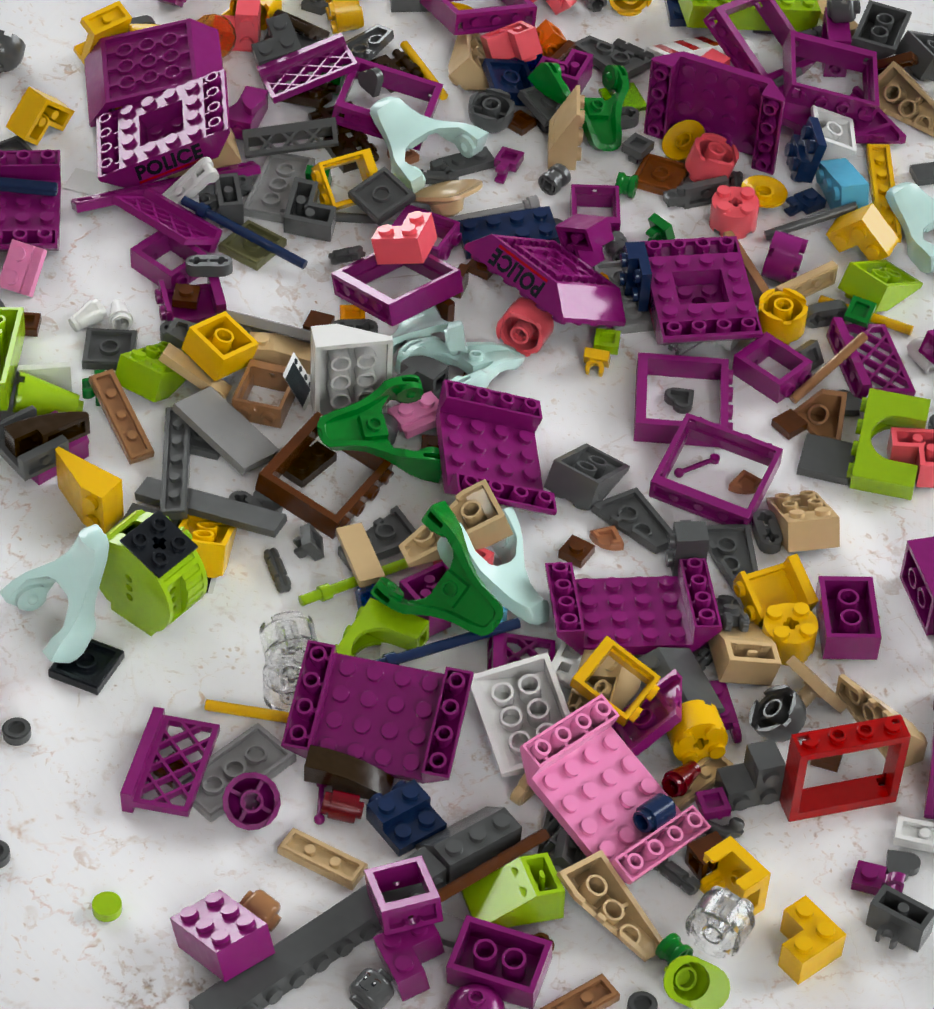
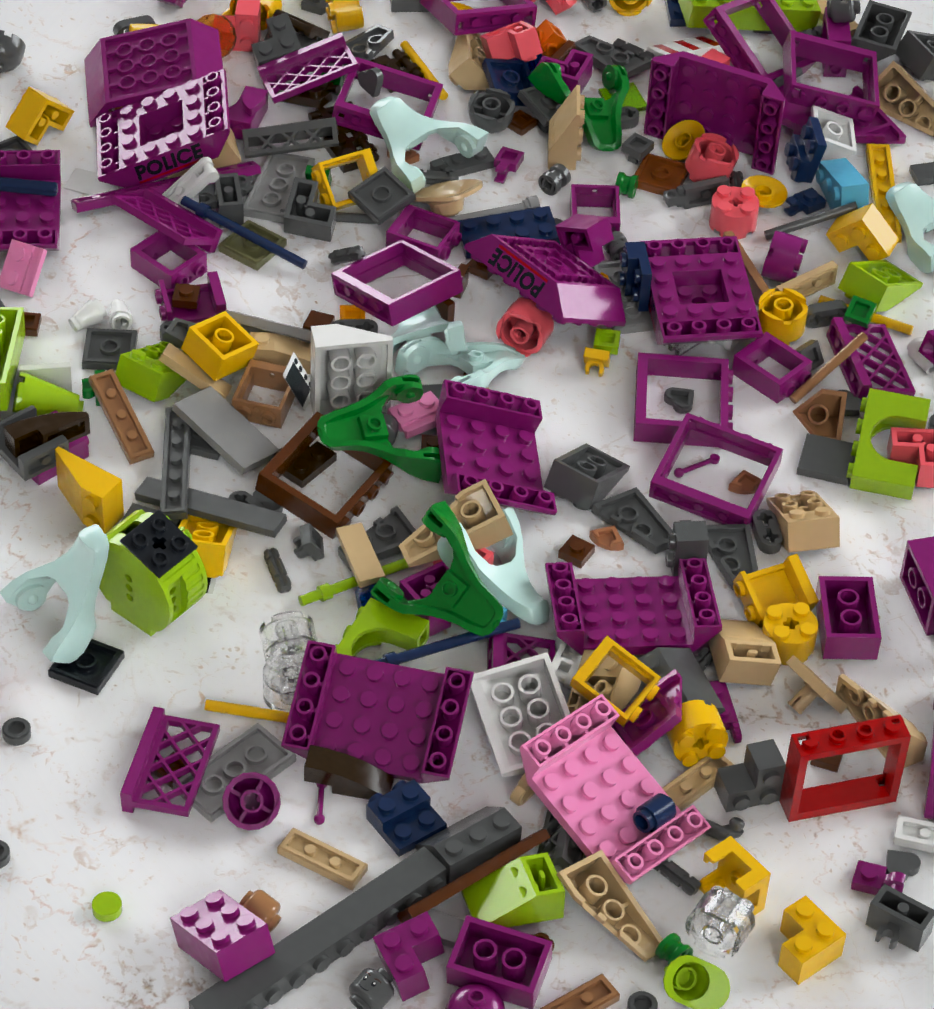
yellow panel [73,1,132,65] -> none
dark grey beam [185,255,233,277] -> none
dark red brick [320,790,364,824] -> none
magenta window [364,855,443,936] -> none
coral brick [371,211,437,265] -> none
dark grey brick [395,356,449,403] -> none
green tile [646,213,675,241] -> none
dark red cone [662,761,701,797] -> none
reddish brown brick [685,831,723,881] -> none
magenta tile [694,787,732,820] -> none
dark grey hinge [716,595,750,632] -> none
dark grey cylinder [749,685,806,742] -> none
reddish brown tile [771,409,808,440] -> none
reddish brown tile [877,51,919,75] -> none

